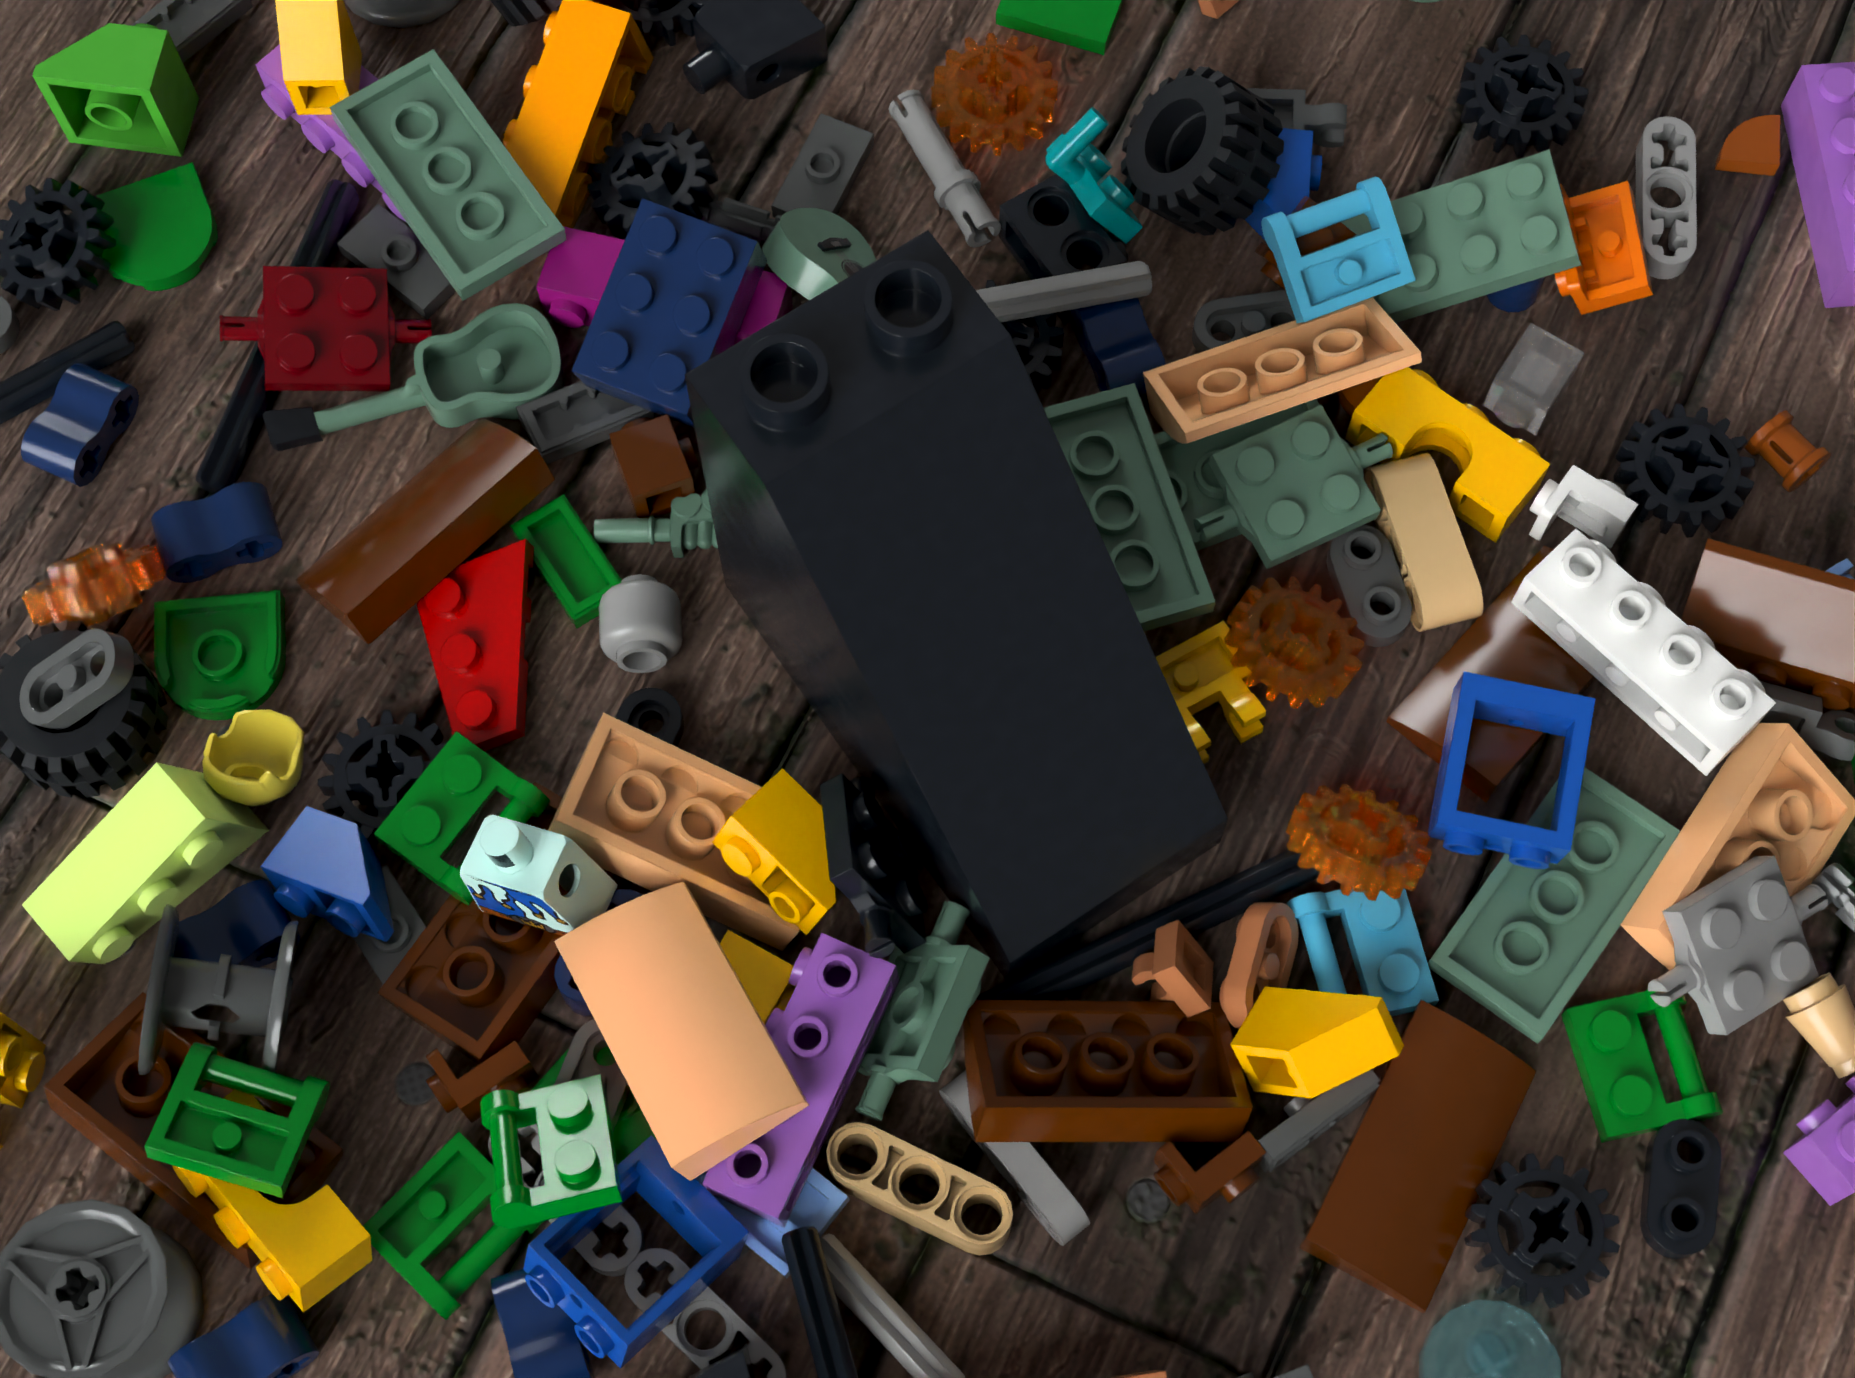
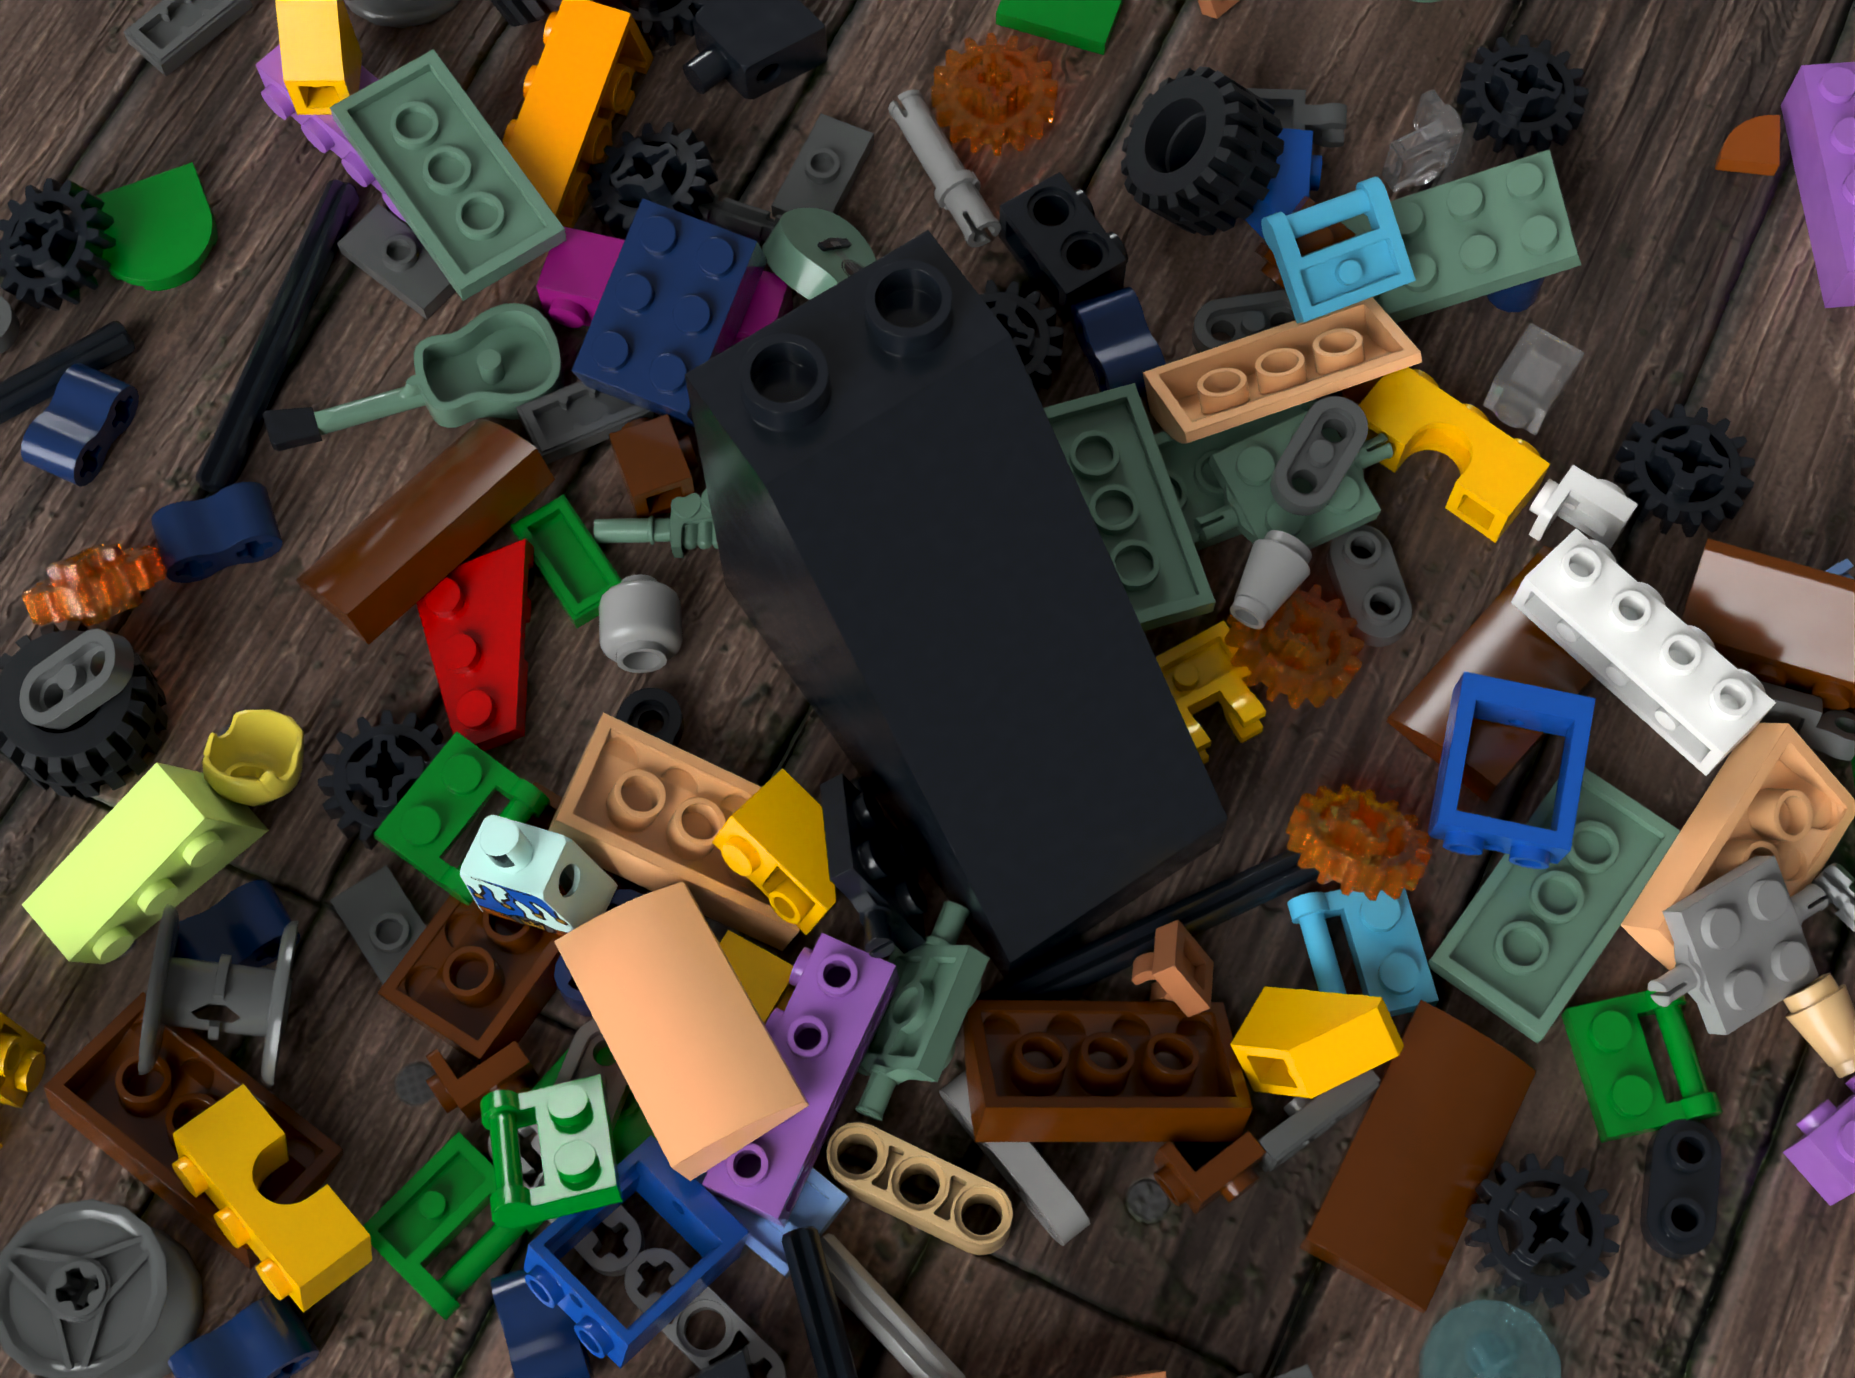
bright green slope [32,23,199,157] -> none
green plate [144,1042,330,1198] -> none
green tile [154,590,286,720] -> none
dark red plate [220,266,432,392] -> none
slope [260,806,394,942] -> none
light grey axle [976,261,1152,322] -> none
teal plate [1045,107,1143,244] -> none
nougat plate [1219,902,1299,1029] -> none
tan beam [1364,453,1483,632] -> none
orange bracket [1554,181,1653,315] -> none
light grey beam [1635,116,1697,279] -> none
dark orange bush [1745,410,1831,493] -> none
none -> light grey cone [1230,530,1312,629]
none -> dark grey plate [1270,396,1368,516]
none -> clear bracket [1382,89,1464,192]

